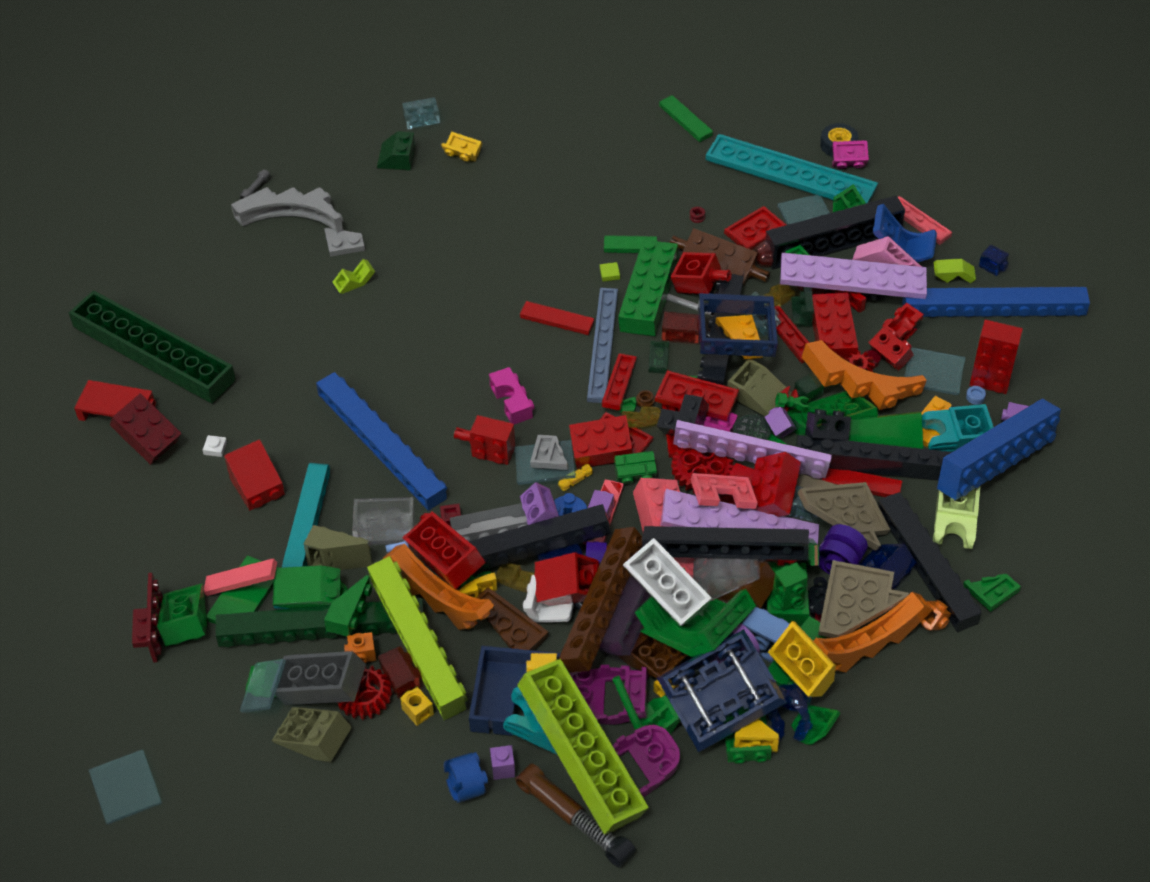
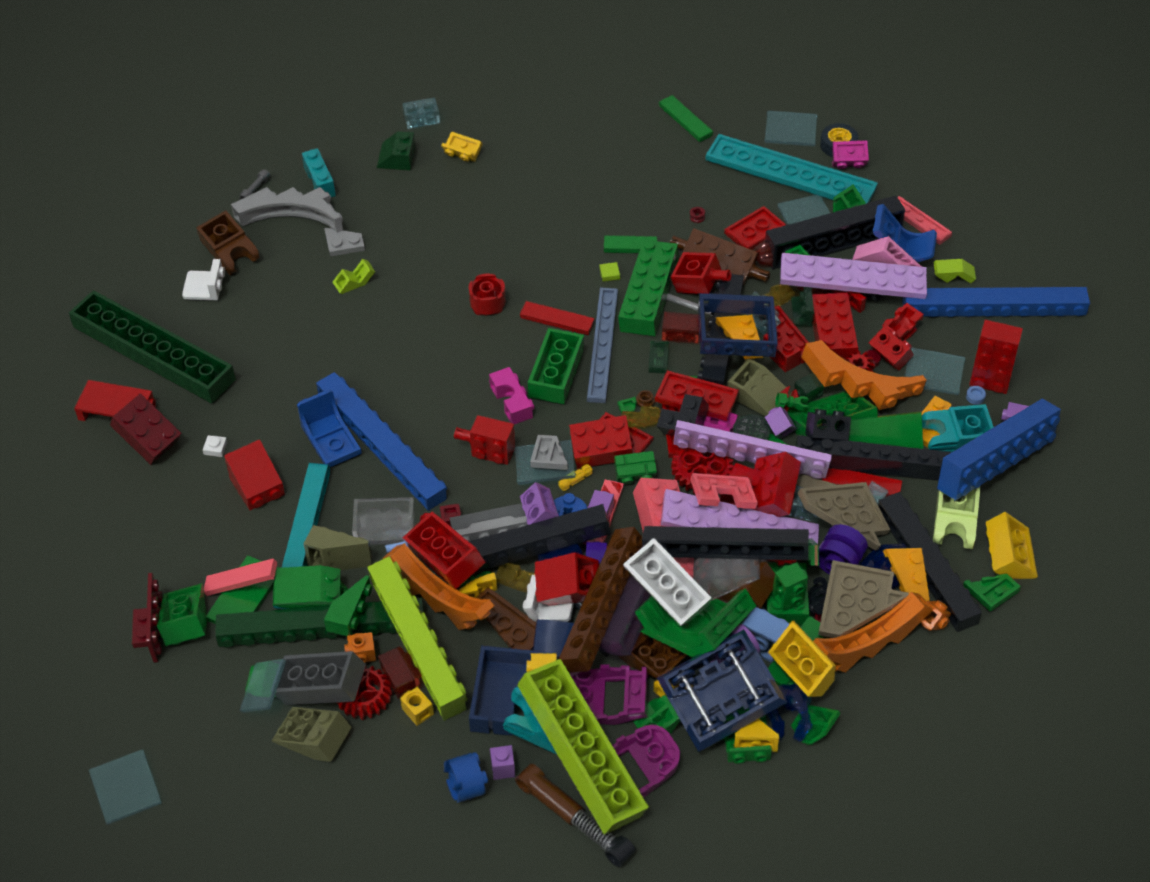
red tile [602,353,637,410] -> none
green bar [612,676,642,730] -> none
clear blue brick [978,244,1009,276] -> none
none -> white bracket [182,259,225,300]
none -> reddish brown brick [196,210,260,275]
none -> blue bracket [297,389,362,467]
none -> teal arch [302,148,336,197]
none -> red brick [469,273,506,315]
none -> green brick [528,328,584,404]
none -> dark blue slope [533,619,574,653]
none -> red brick [763,328,801,373]
none -> clear light blue piece [764,111,818,146]
none -> clear light blue tile [869,481,888,505]
none -> light orange wing [883,548,930,602]
none -> yellow slope [986,512,1038,579]

